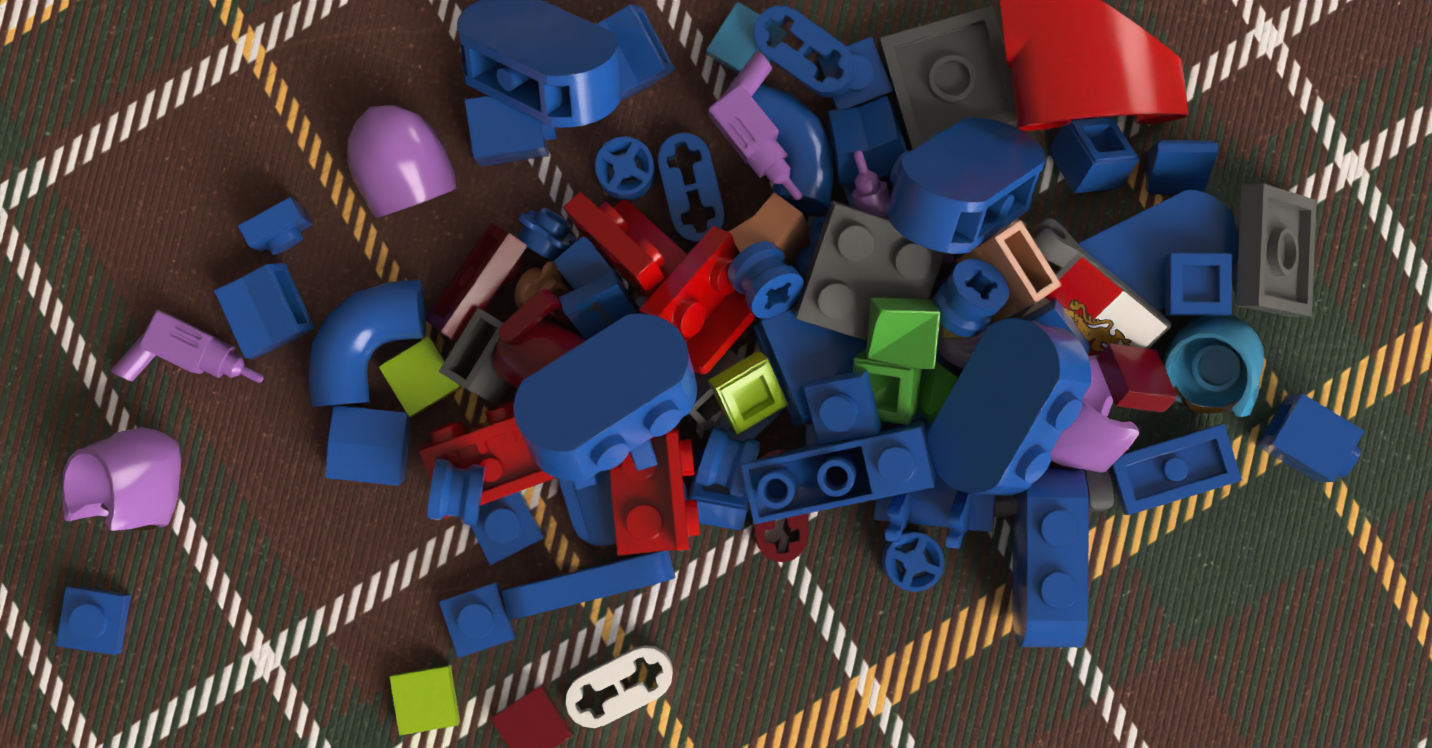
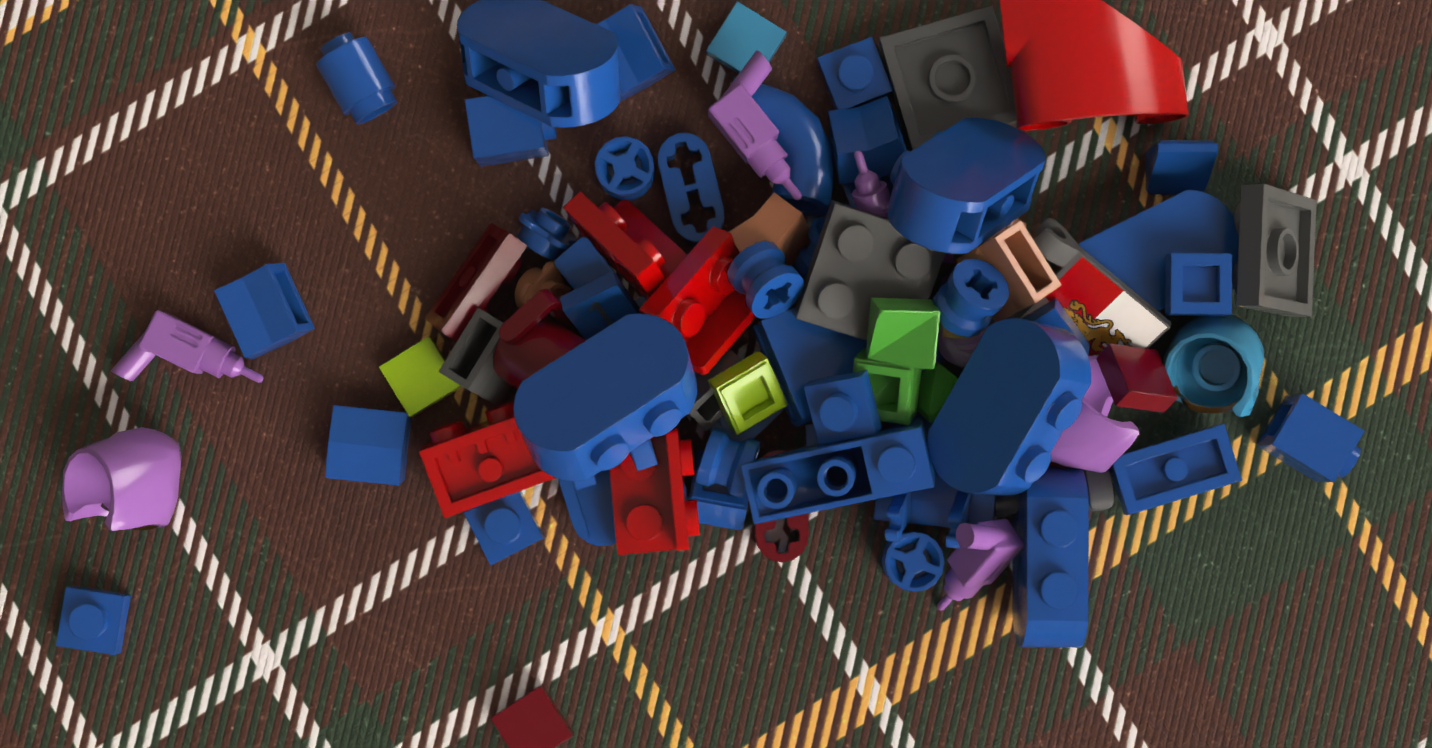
blue plate [238,197,313,255] -> none
blue cylinder [308,279,426,407] -> none
medium lavender piece [347,105,456,218] -> none
lime tile [390,665,460,736] -> none
blue wheel [427,458,486,526] -> none
blue plate [439,582,516,658] -> none
blue beam [502,551,676,620] -> none
white beam [566,645,673,728] -> none
blue beam [753,6,856,98] -> none
blue slope [1049,117,1140,193] -> none
none -> blue brick [316,32,397,125]
none -> medium lavender piece [937,519,1024,611]

